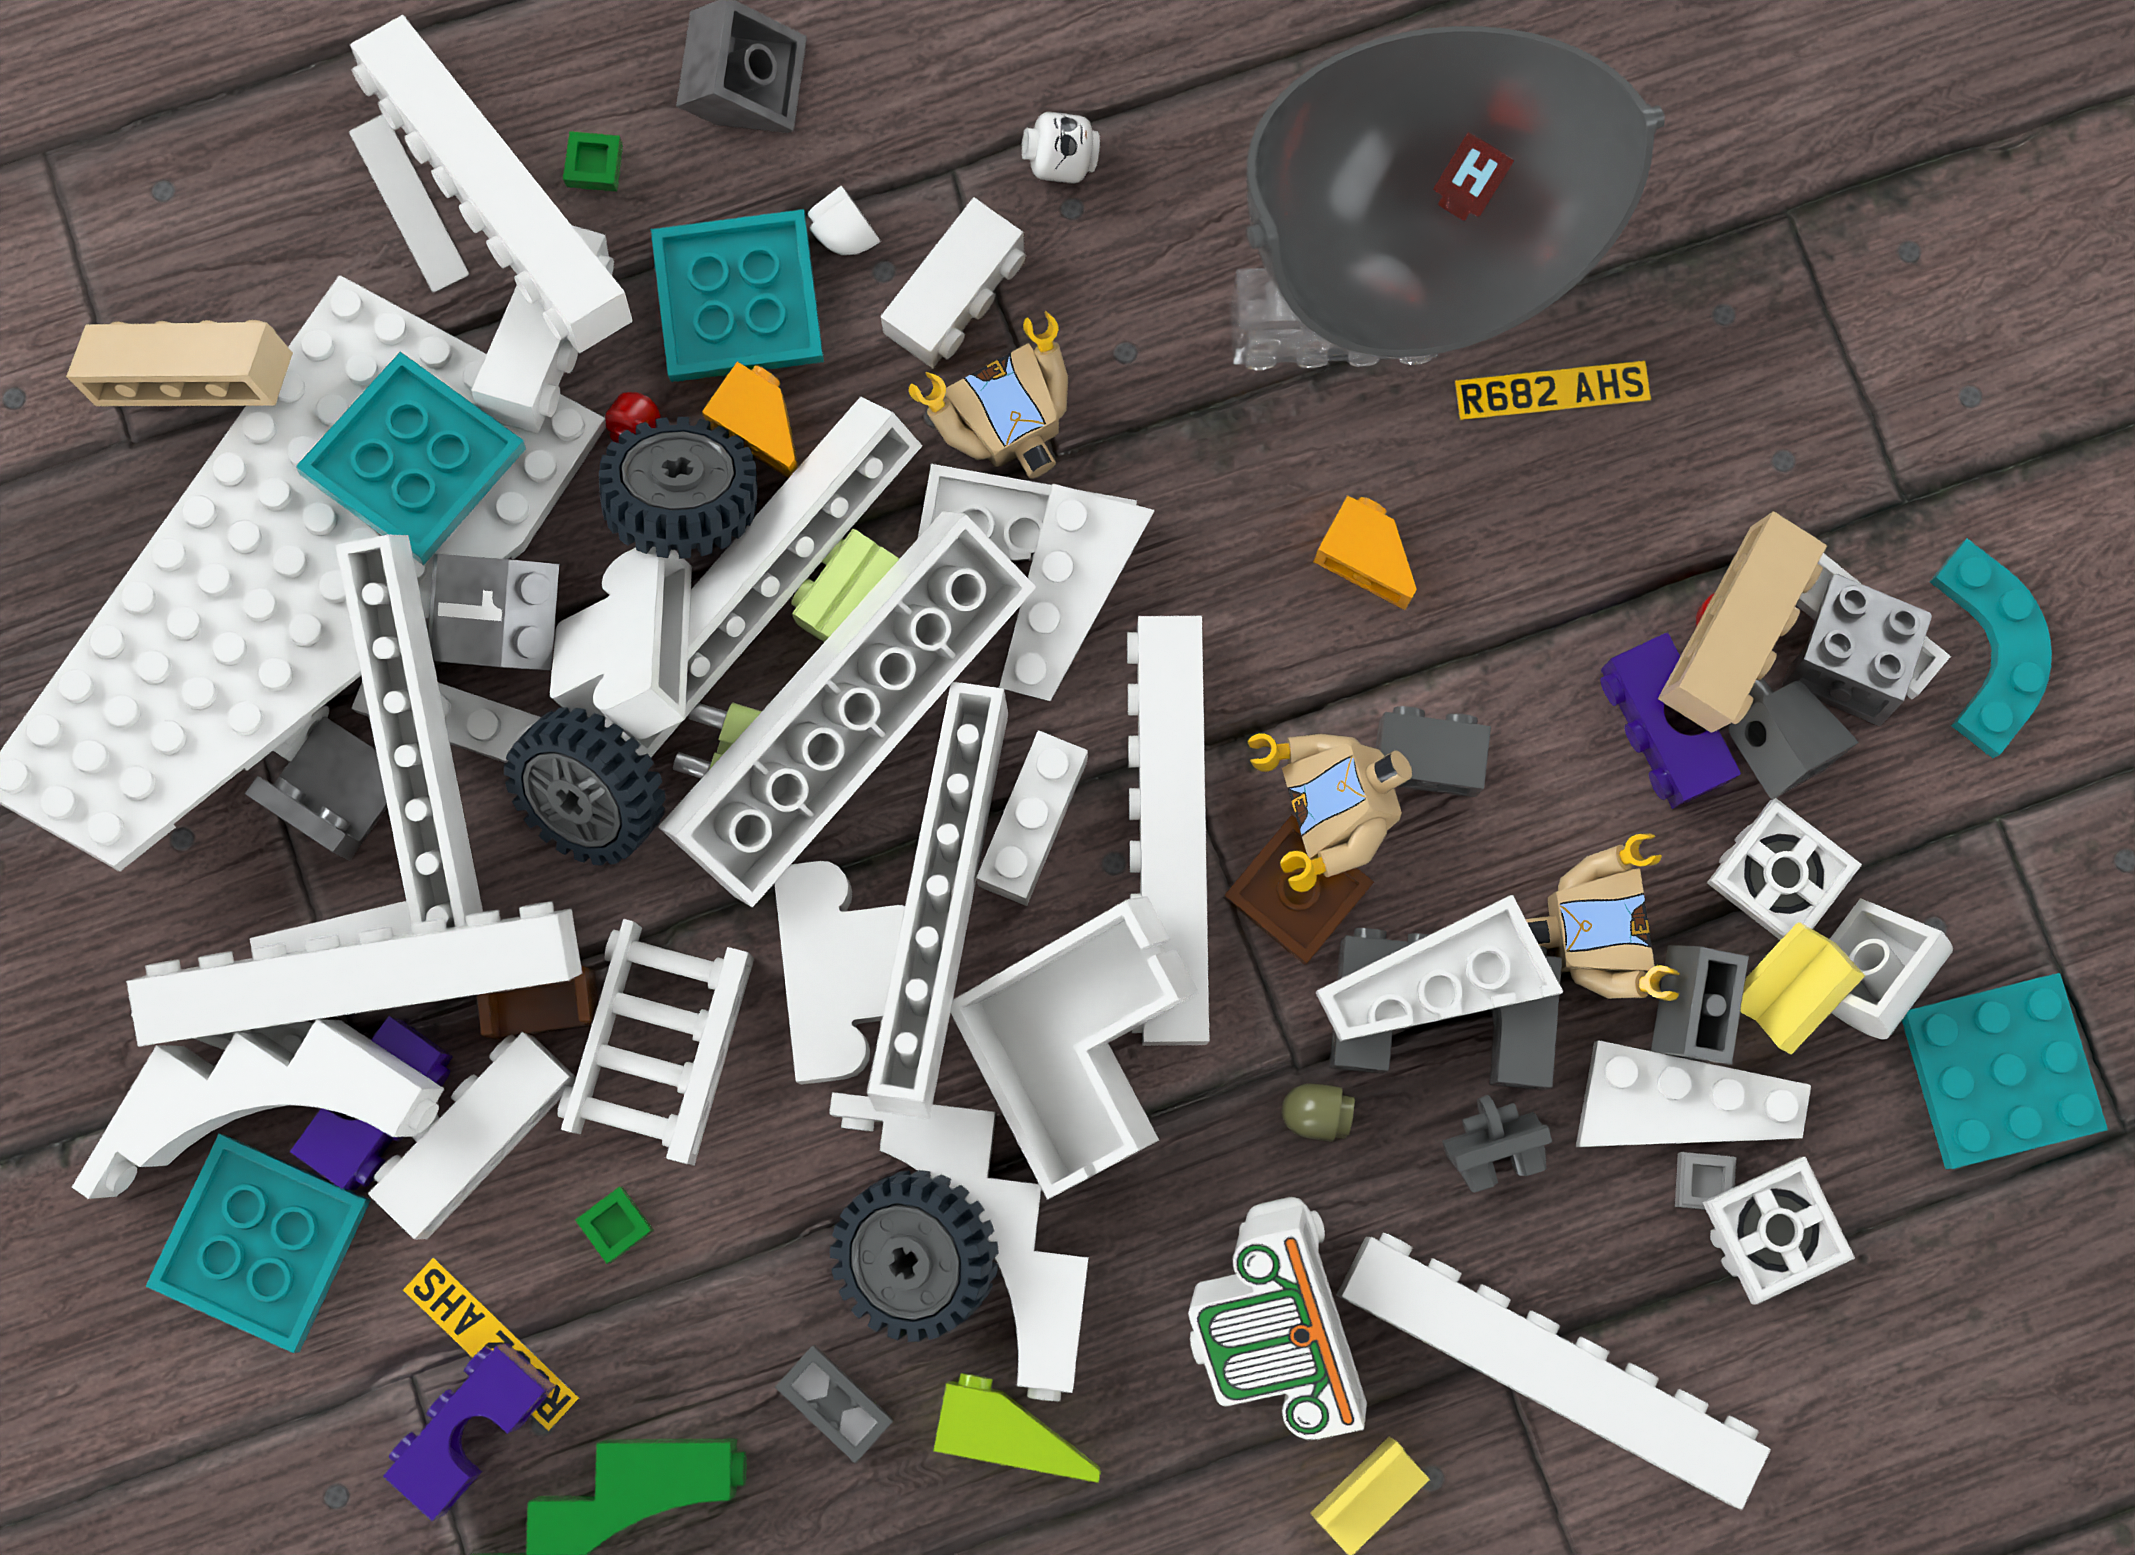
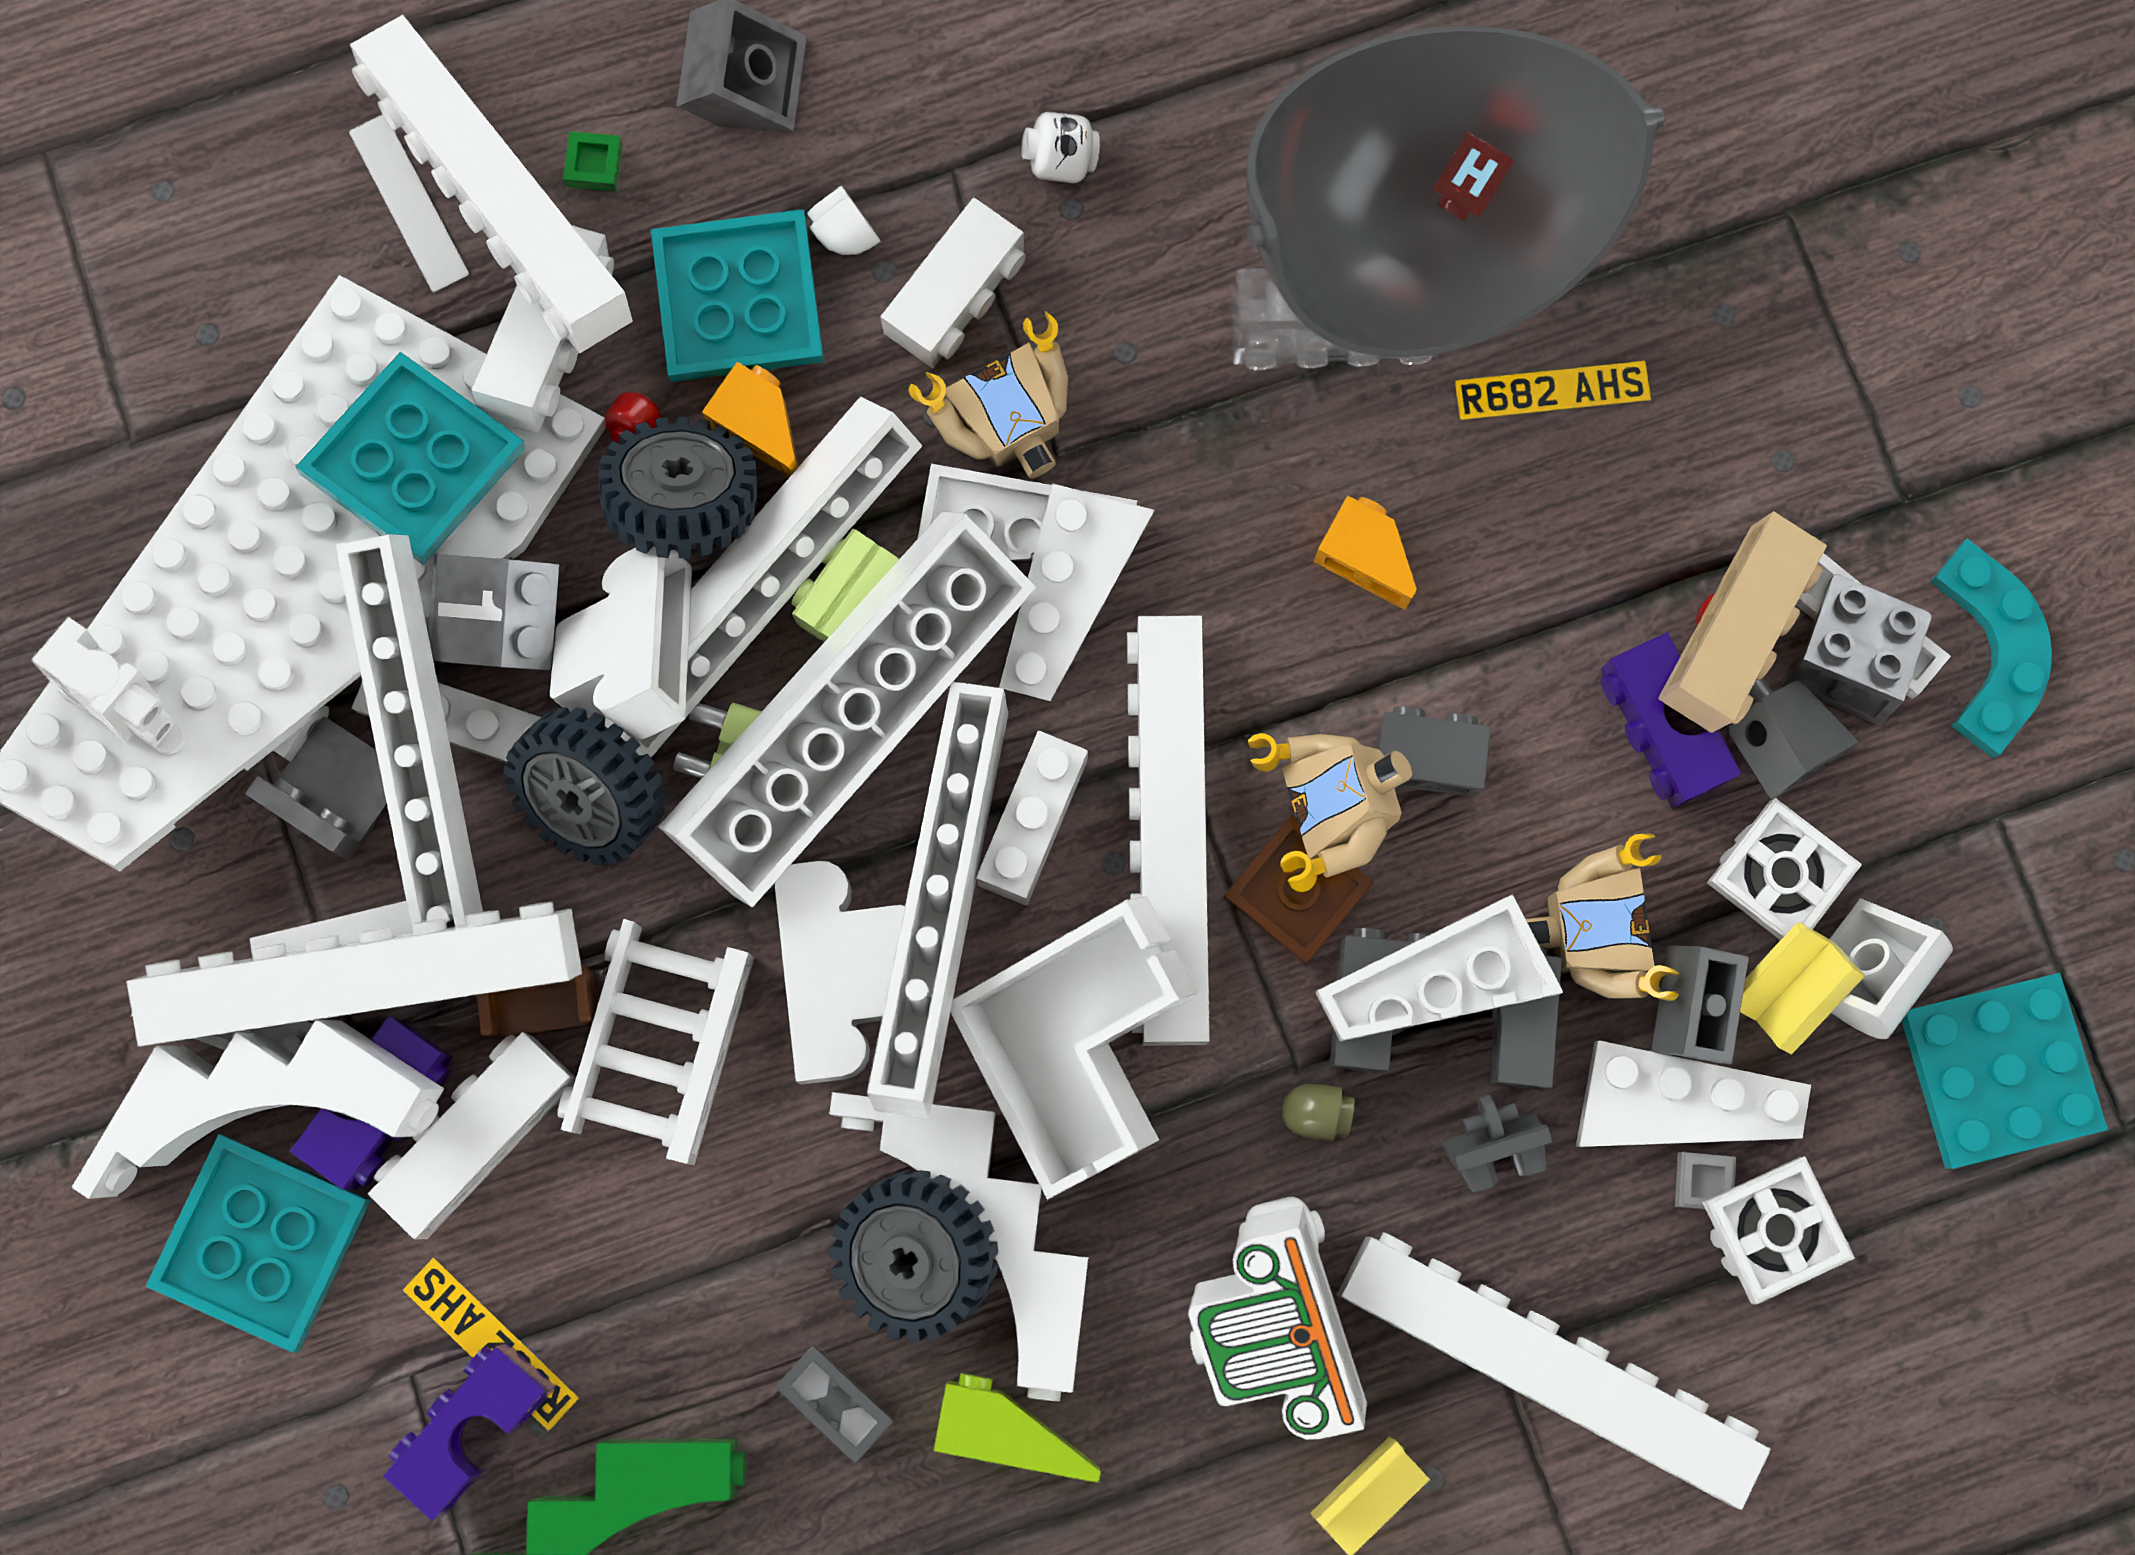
tan brick [66,320,293,406] -> none
green plate [575,1186,655,1264] -> none
none -> white hips [32,617,176,747]

